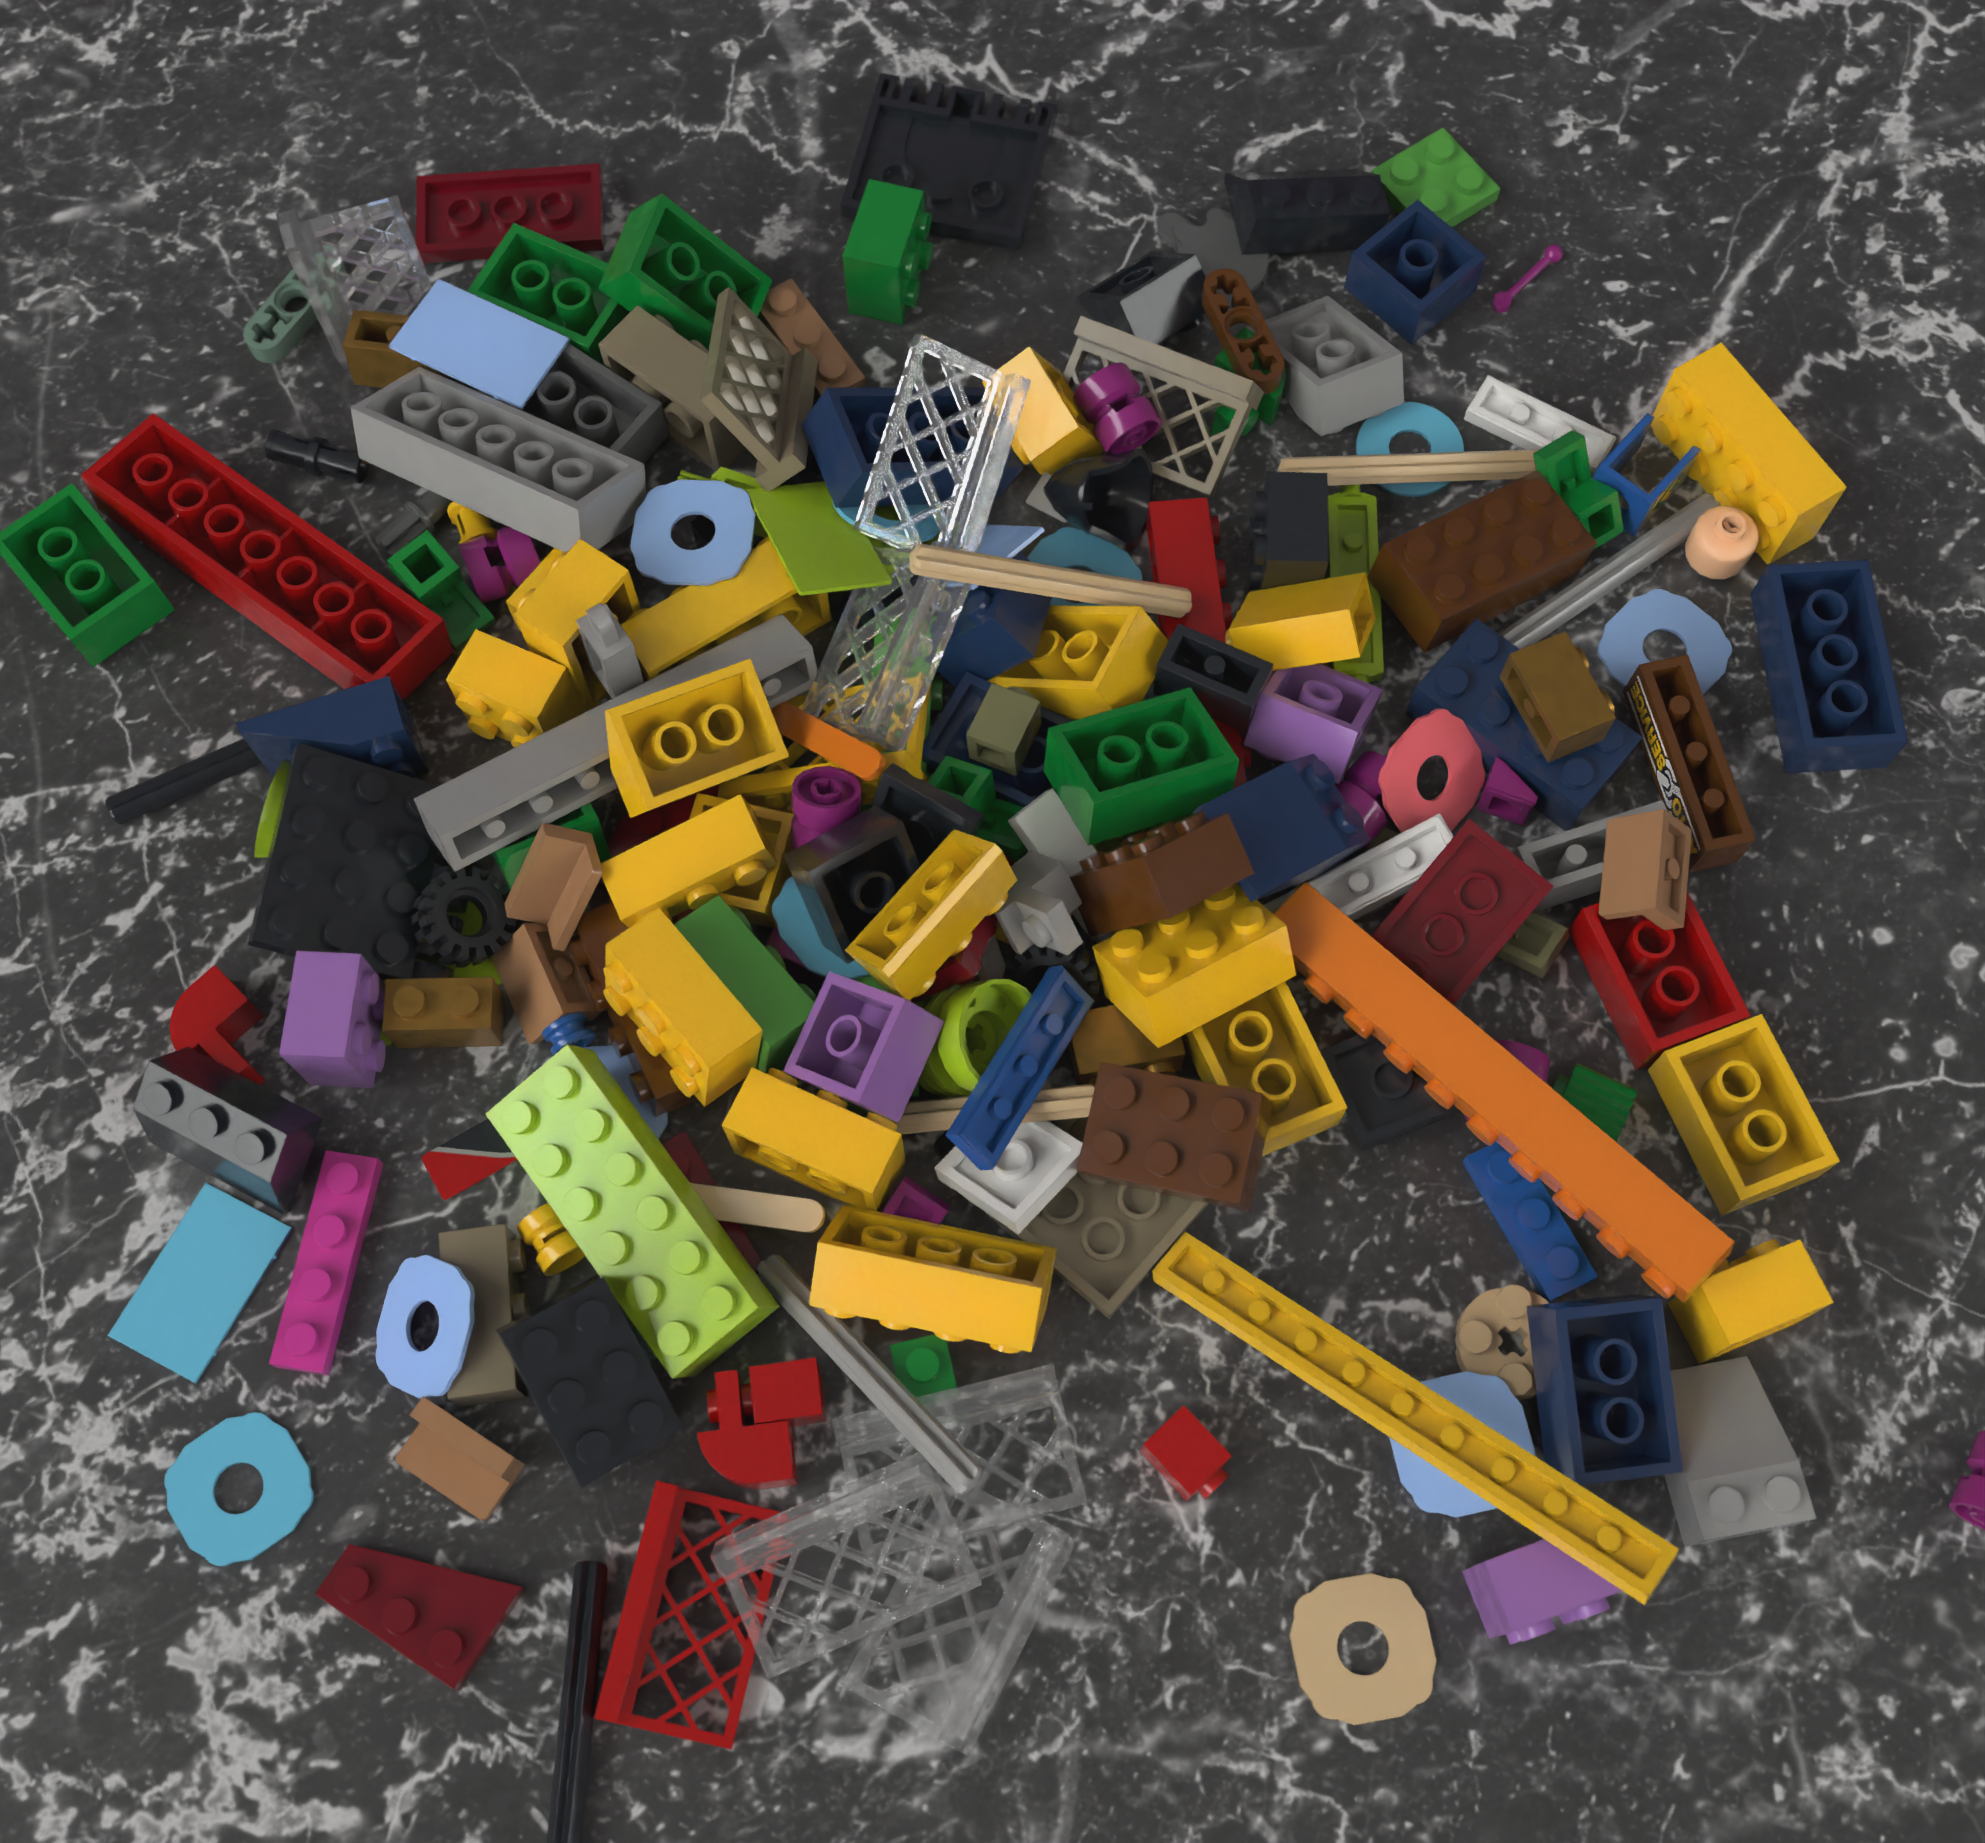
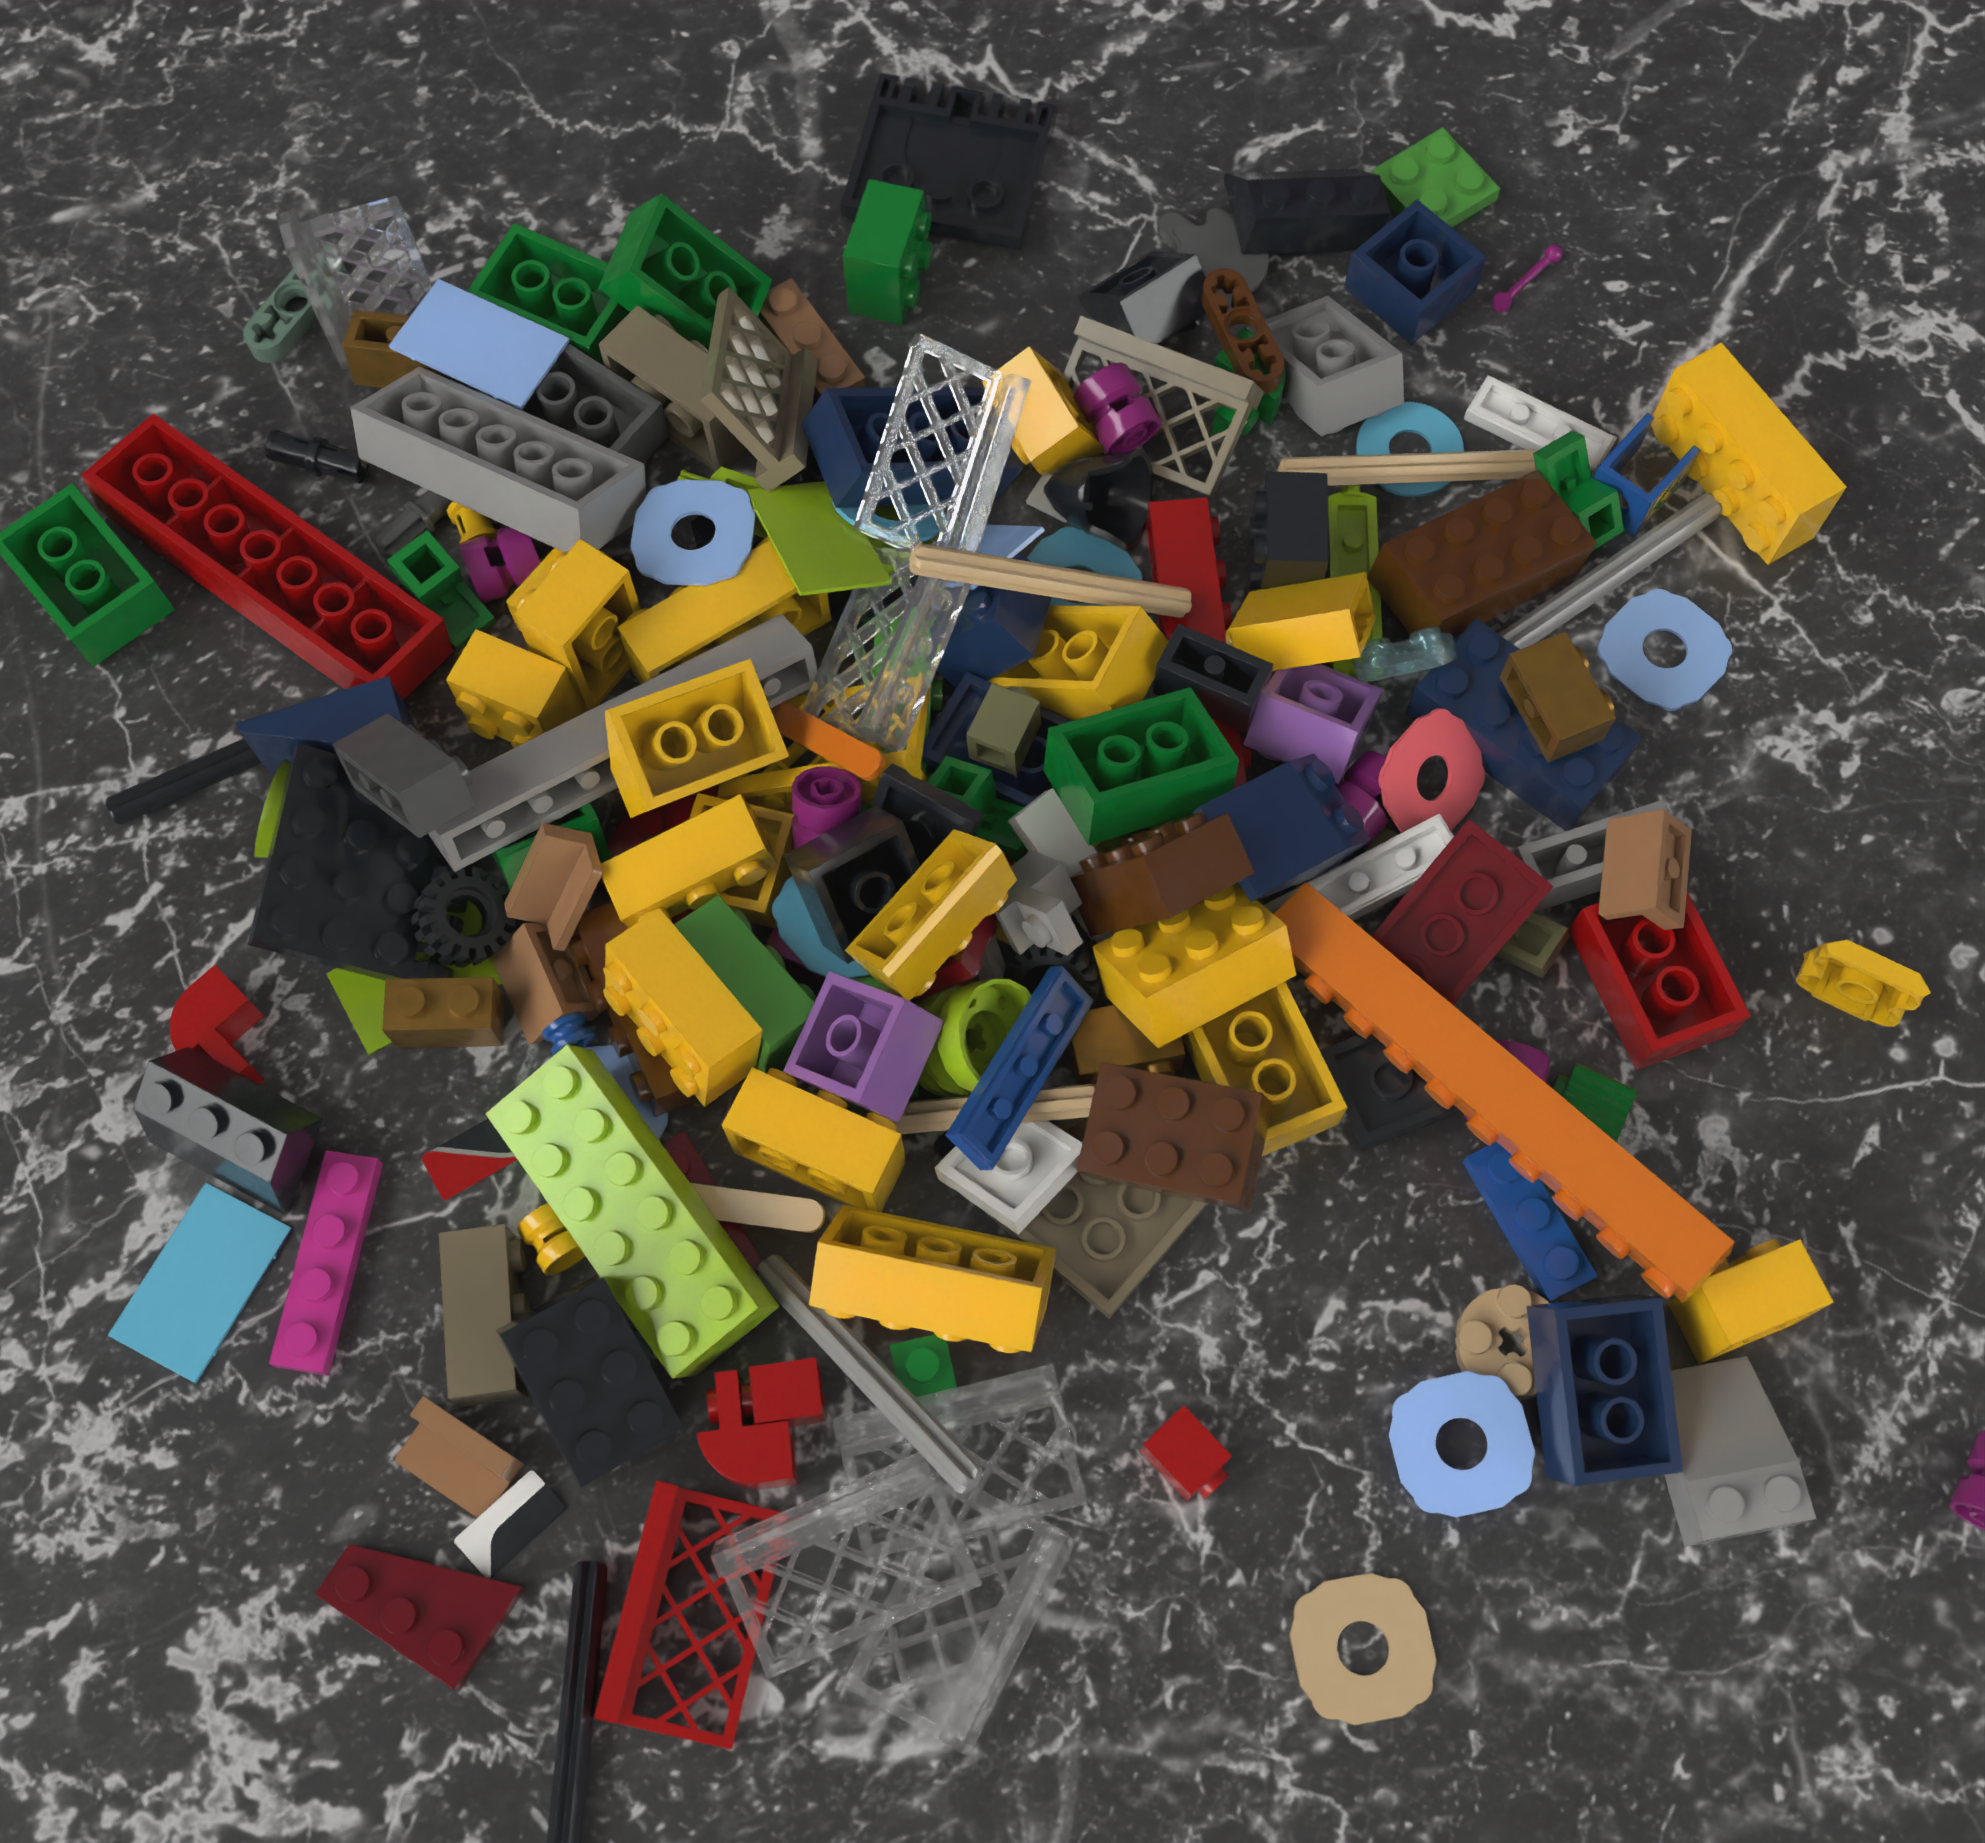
medium azure piece [164,1412,314,1566] -> none
medium lavender brick [279,951,386,1088] -> none
light blue piece [376,1254,475,1399] -> none
dark red plate [416,163,604,264] -> none
light grey piece [576,603,645,705] -> none
magenta plate [882,1176,951,1224] -> none
yellow plate [1152,1232,1679,1605] -> none
medium lavender brick [1462,1539,1622,1645] -> none
magenta slope [1476,757,1538,826] -> none
reddish brown brick [1623,654,1756,873] -> none
yellow brick [1648,1014,1840,1216] -> none
light nougat head [1685,506,1759,580] -> none
dark blue brick [1750,560,1908,774] -> none
none -> dark grey brick [332,713,475,838]
none -> sticker [454,1470,565,1578]
none -> clear light blue plate [1352,627,1457,681]
none -> yellow slope [1796,939,1931,1027]

